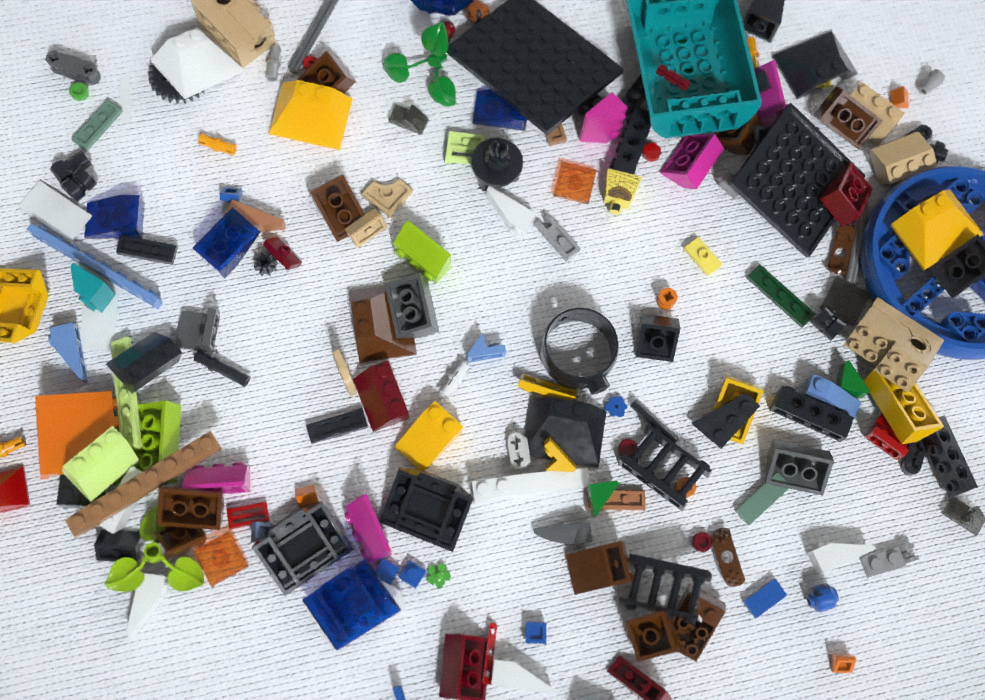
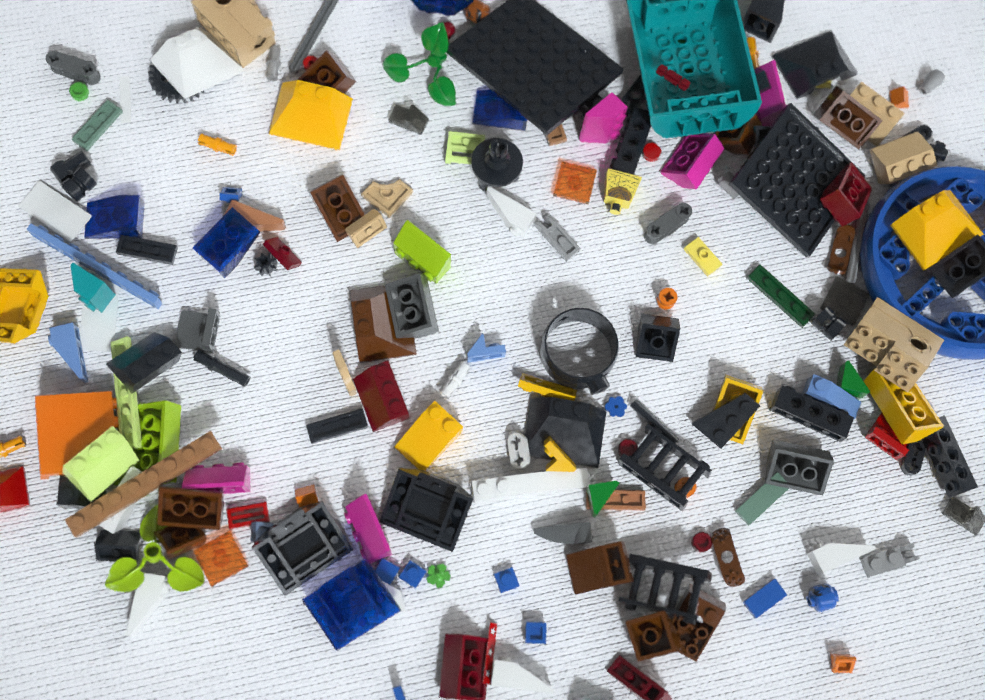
none -> blue plate [494,567,520,594]
none -> dark grey piece [644,203,692,244]

